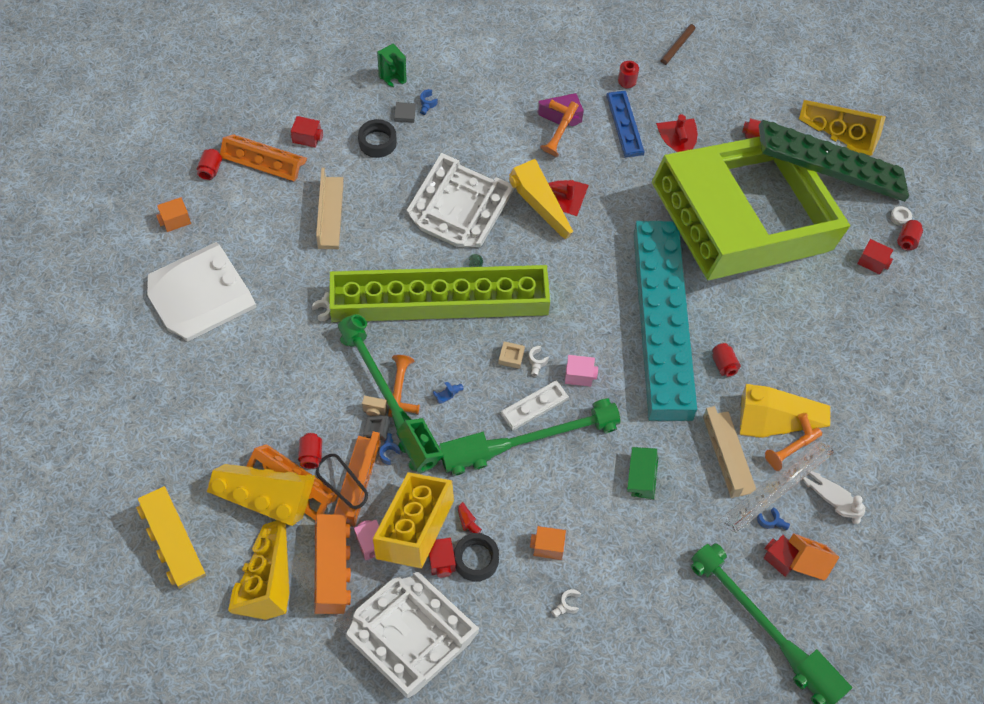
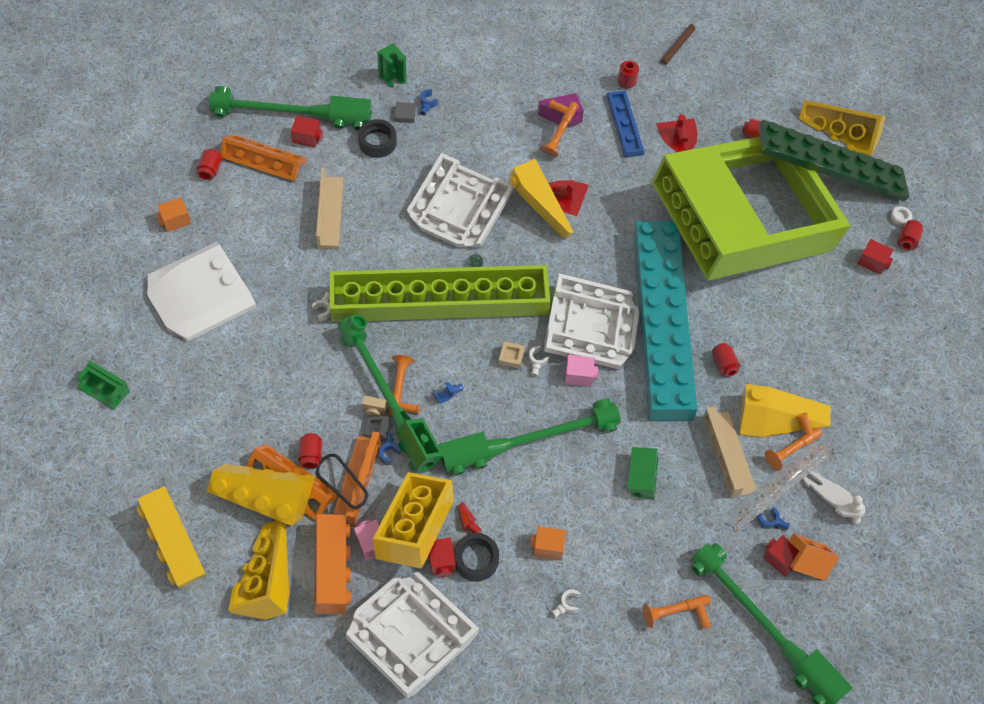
white tile [500,380,569,431] -> none
none -> green hinge [76,361,130,410]
none -> green bar [209,86,372,130]
none -> white wedge [544,274,639,370]
none -> orange piece [642,594,712,630]

